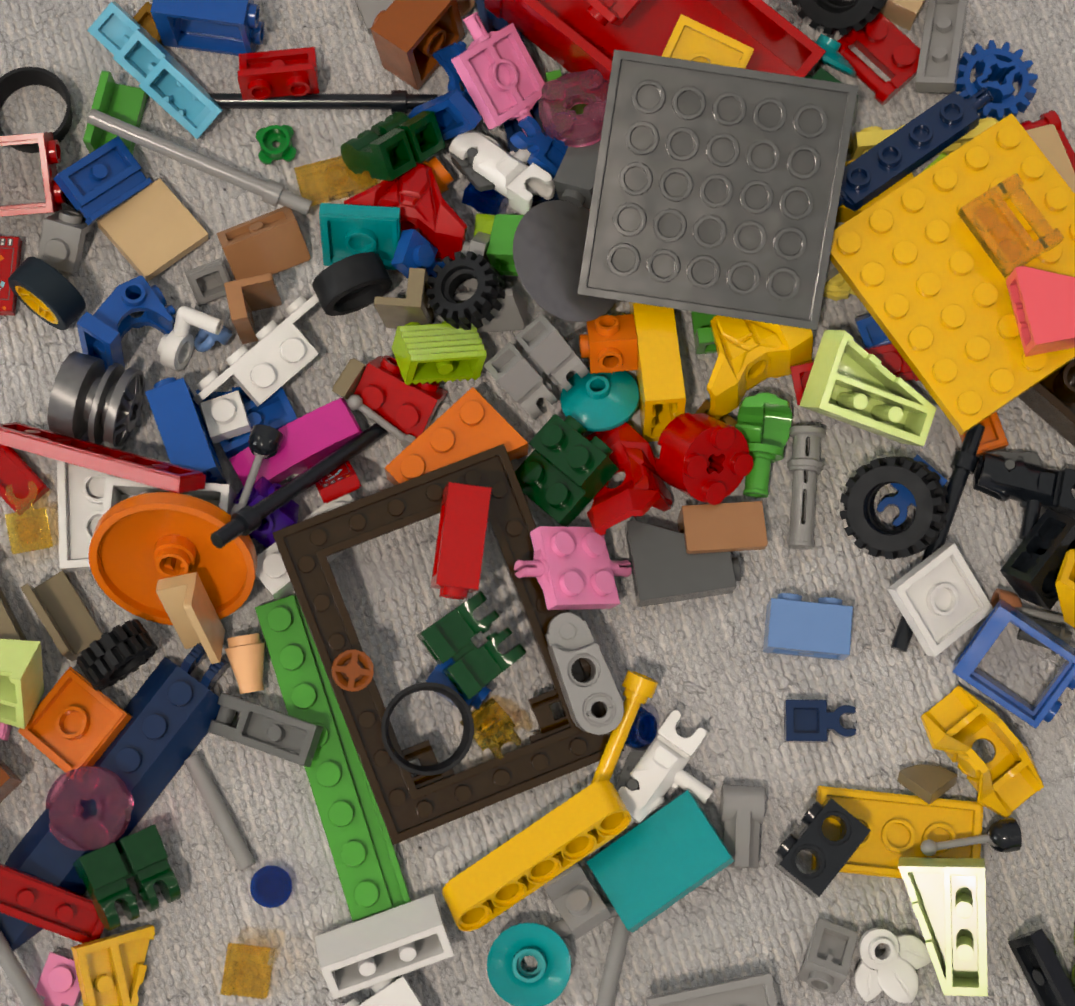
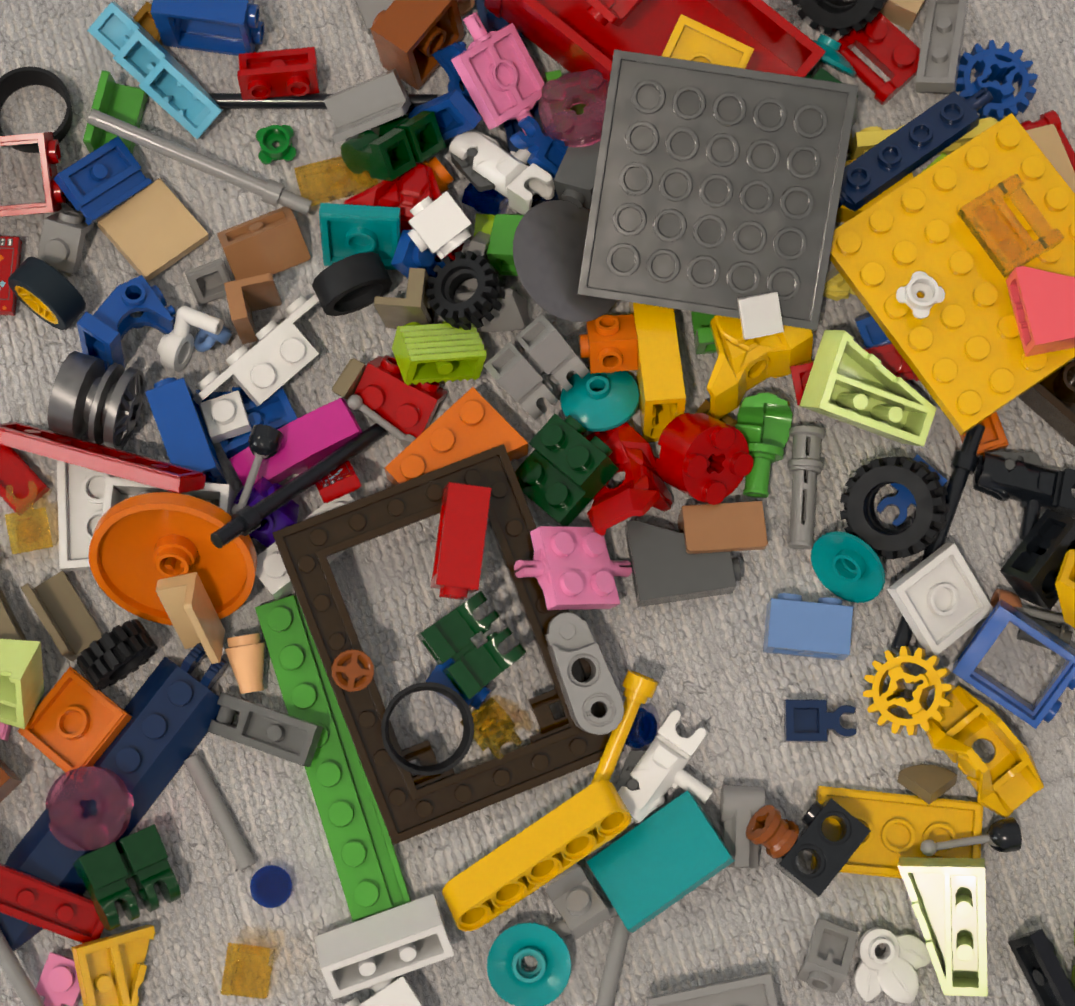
none -> light grey panel [323,68,411,143]
none -> white brick [407,191,472,259]
none -> white slope [737,292,784,340]
none -> dark orange wheel [745,805,799,859]
none -> teal dish [811,531,885,603]
none -> yellow gear [863,646,955,736]
none -> white plate [896,271,945,319]

